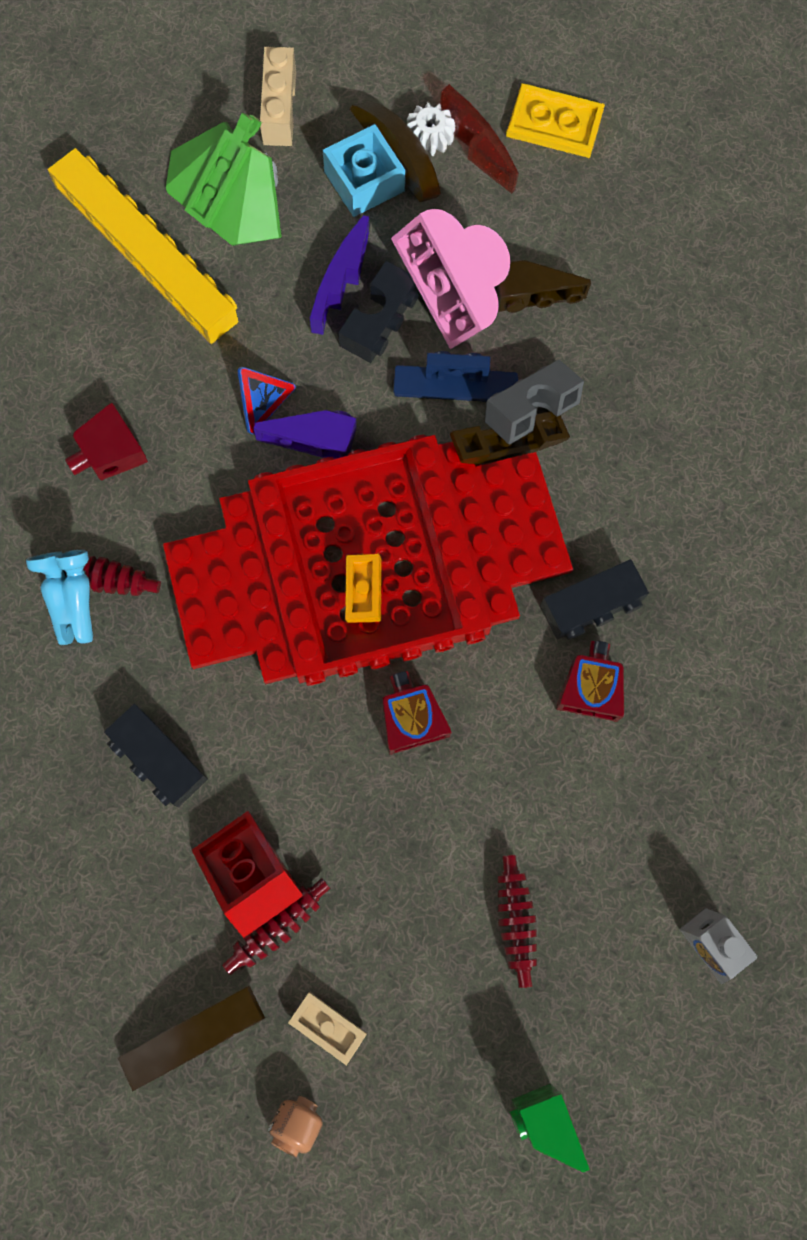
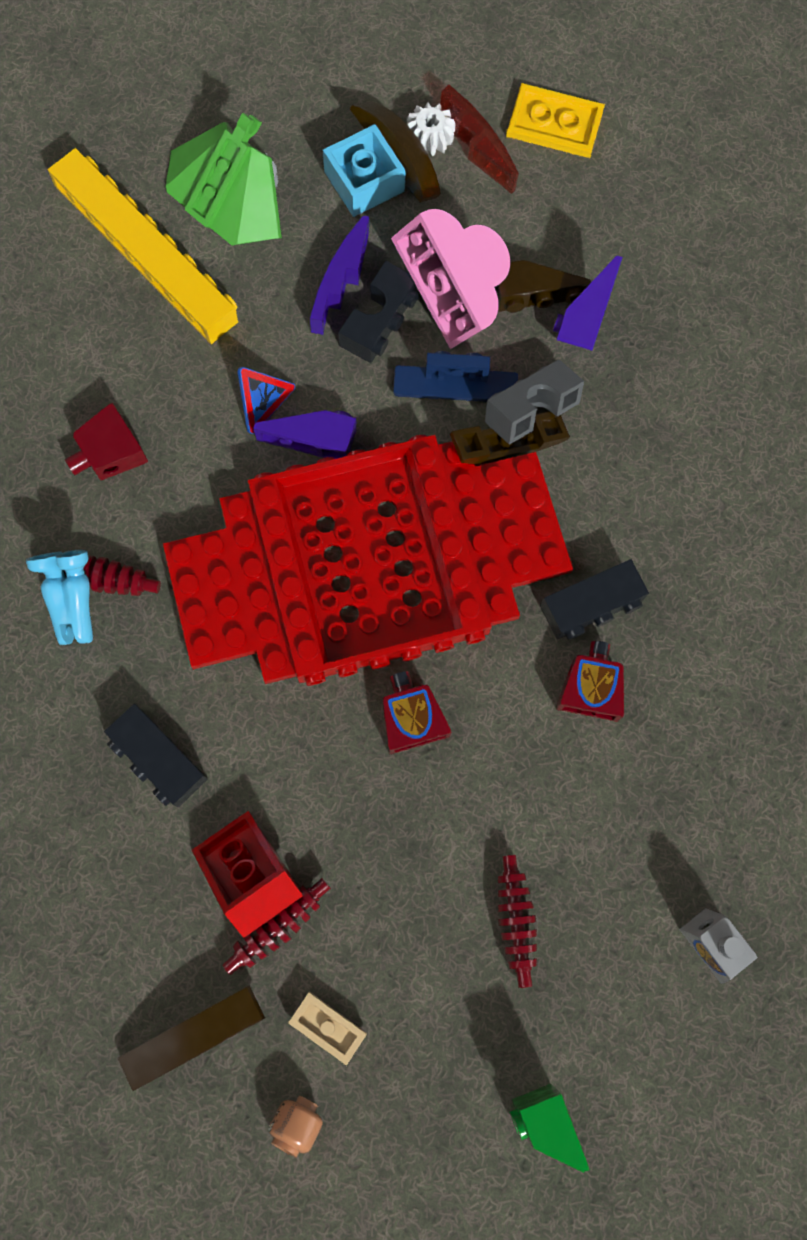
tan arch [260,47,296,146] -> none
light orange plate [345,554,381,623] -> none
none -> dark purple slope [553,255,623,351]

